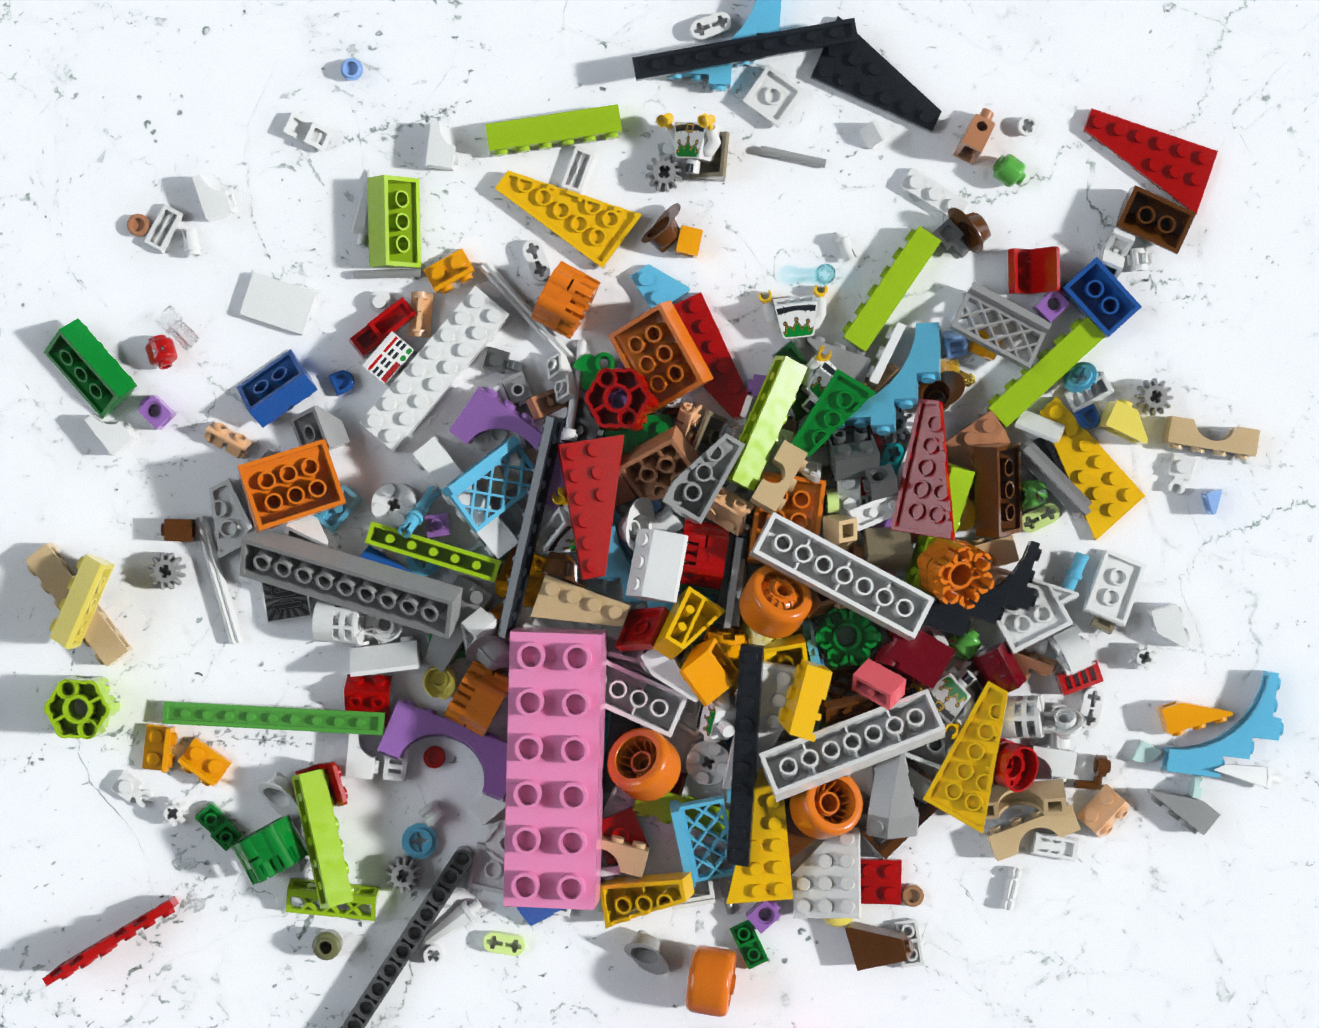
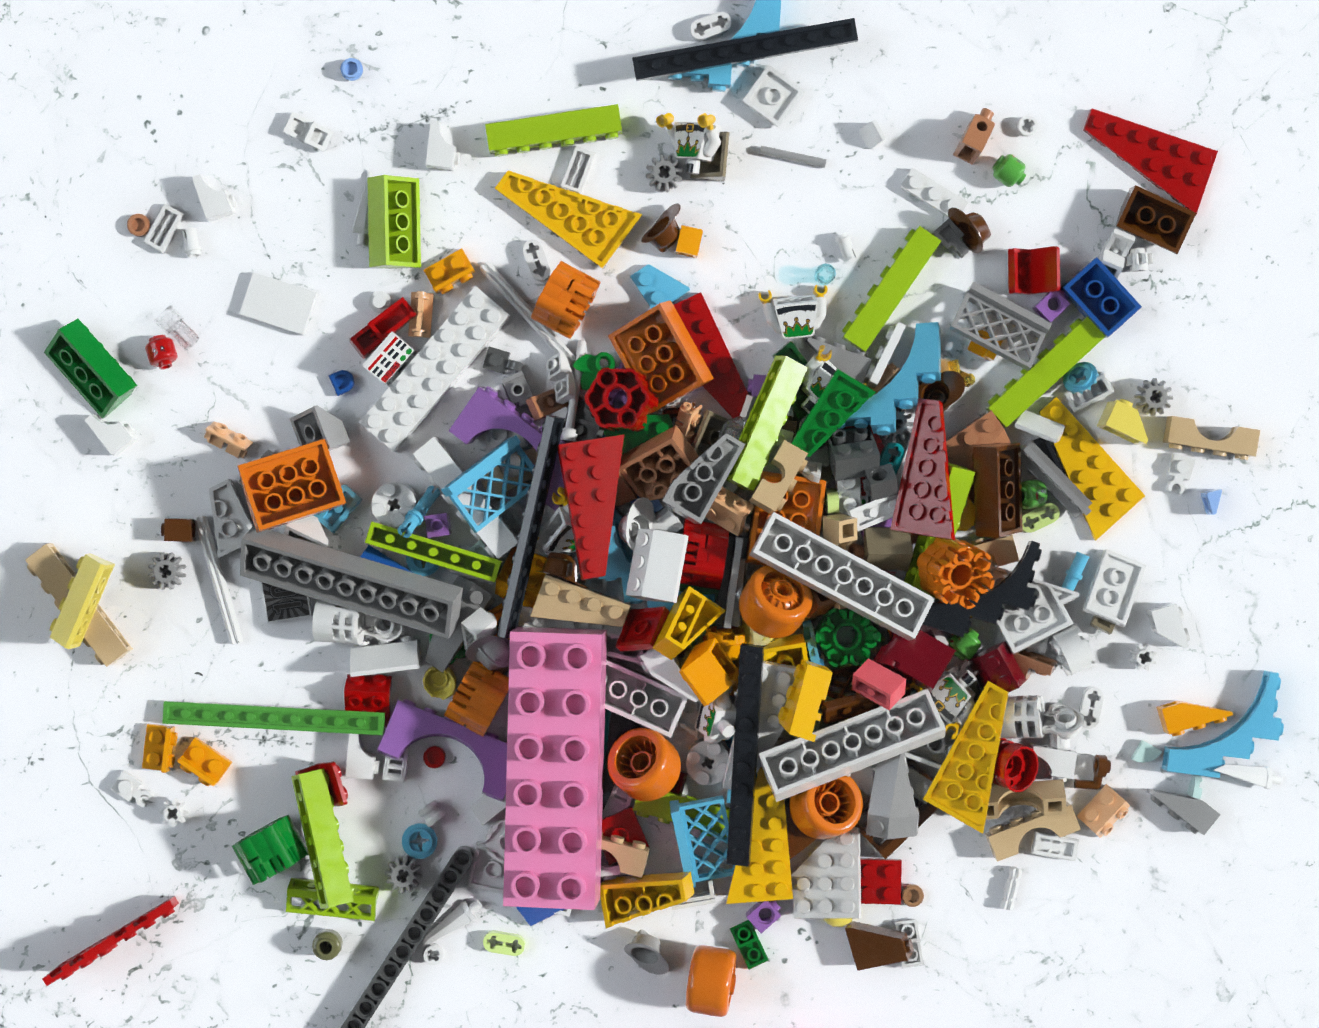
lime piece [44,675,120,740] -> none
medium lavender brick [137,395,177,430] -> none
green slope [195,801,242,851] -> none
blue slope [236,349,318,428] -> none
white piece [257,772,300,820] -> none
light grey bar [353,268,421,279] -> none
light grey bar [711,848,736,915] -> none
black wing [810,16,942,133] -> none
light blue slope [942,330,969,359] -> none
red slope [1054,660,1104,696] -> none
blue tile [1073,403,1100,430] -> none

